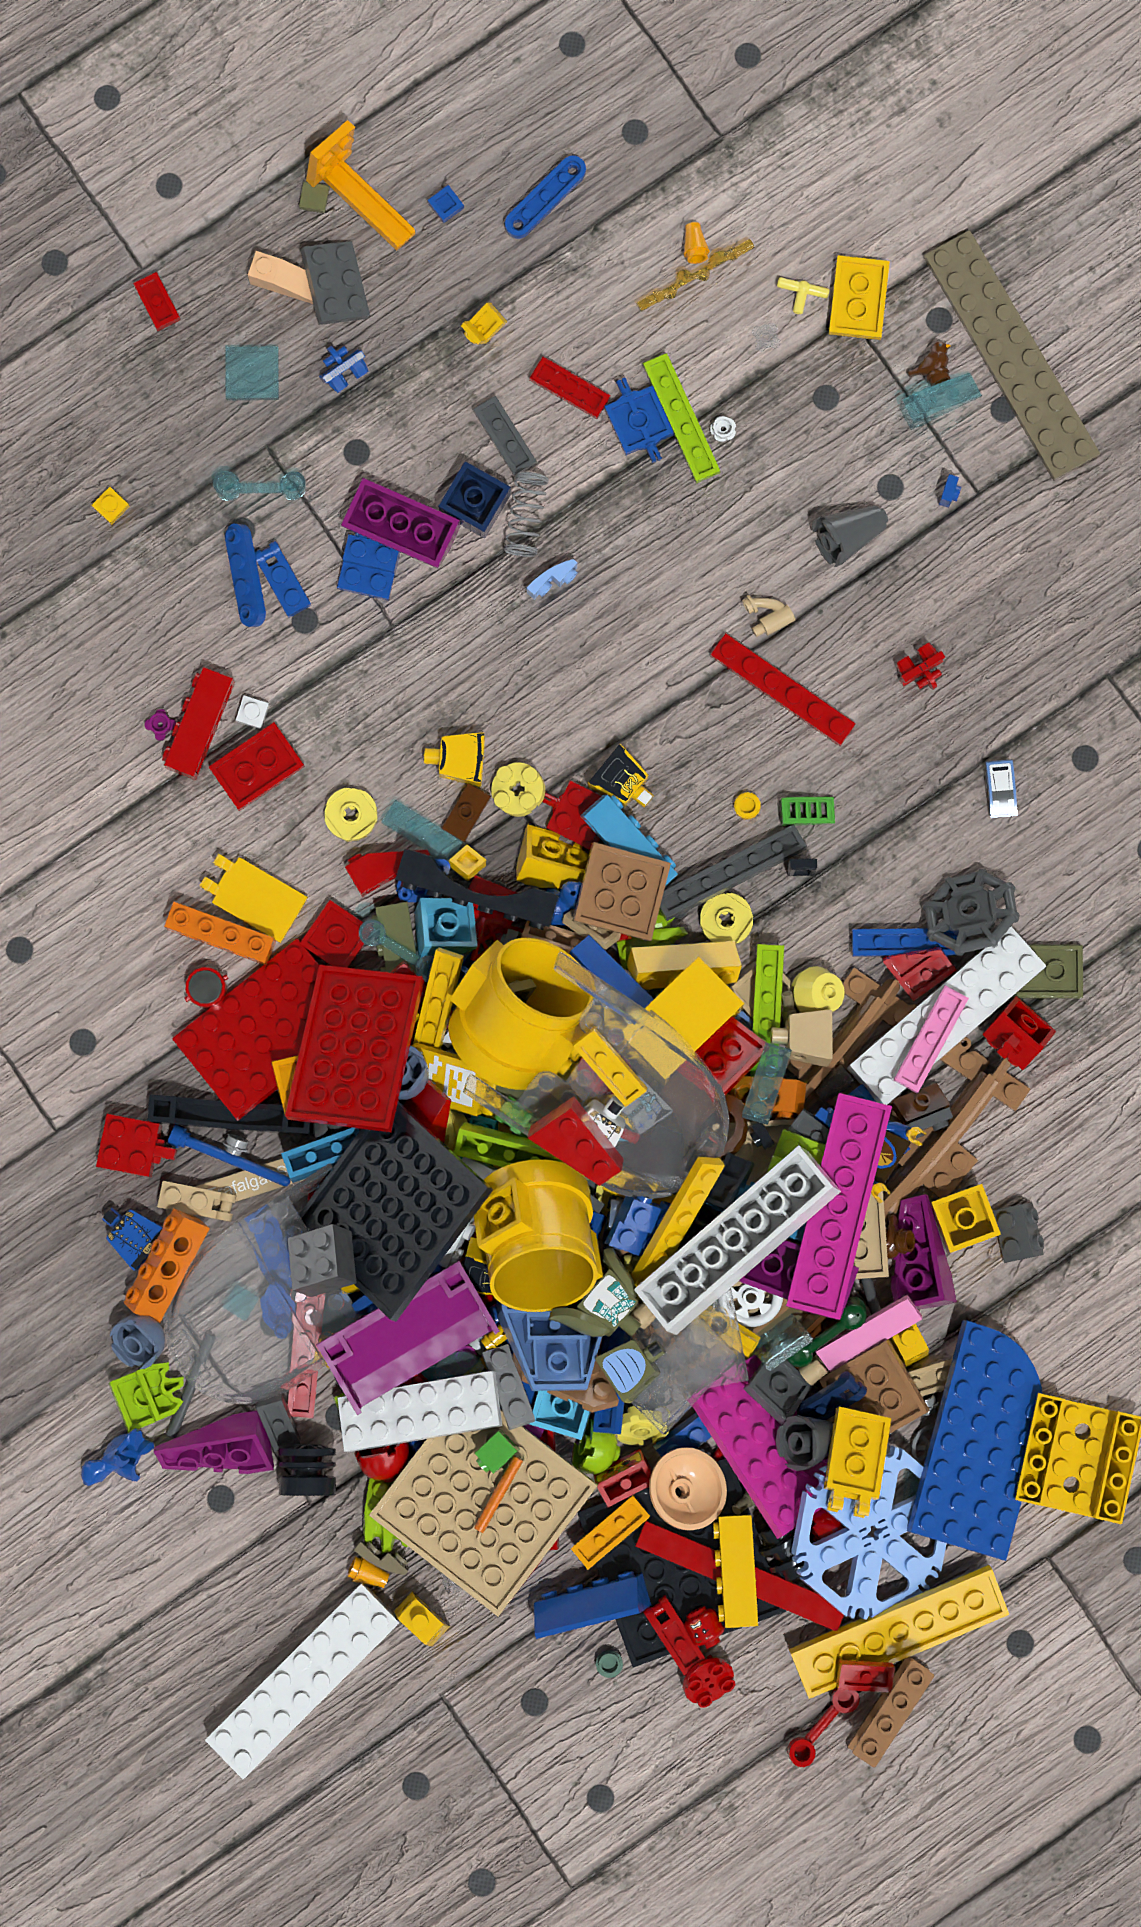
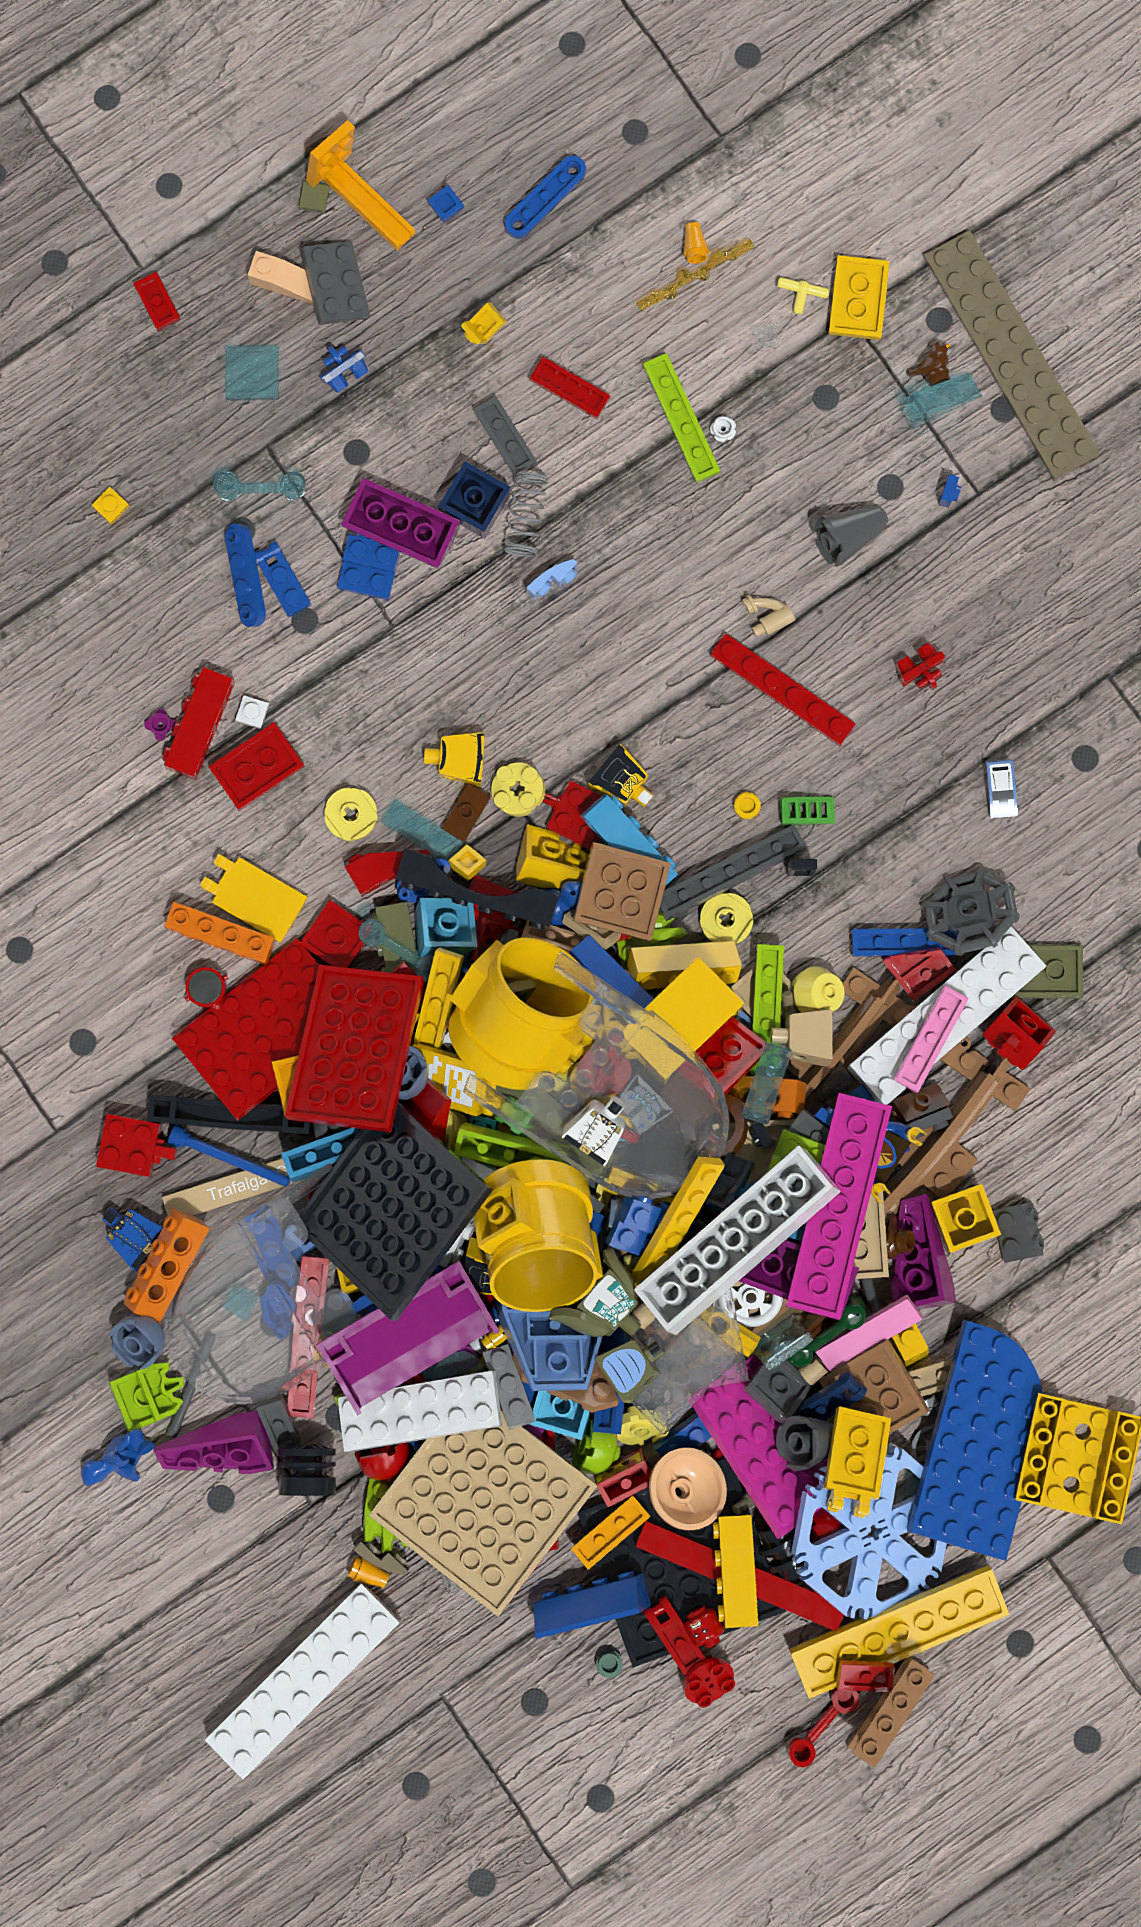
tan plate [157,1181,237,1222] -> none
light grey plate [223,1134,249,1156] -> none
flat silver brick [288,1224,356,1297] -> none
yellow torso [394,1591,450,1647] -> none
orange bar [474,1456,523,1533] -> none
bright green brick [475,1429,520,1474] -> none
red wedge [527,1096,624,1186] -> none
yellow plate [573,1026,647,1107] -> none
blue plate [604,378,674,463] -> none

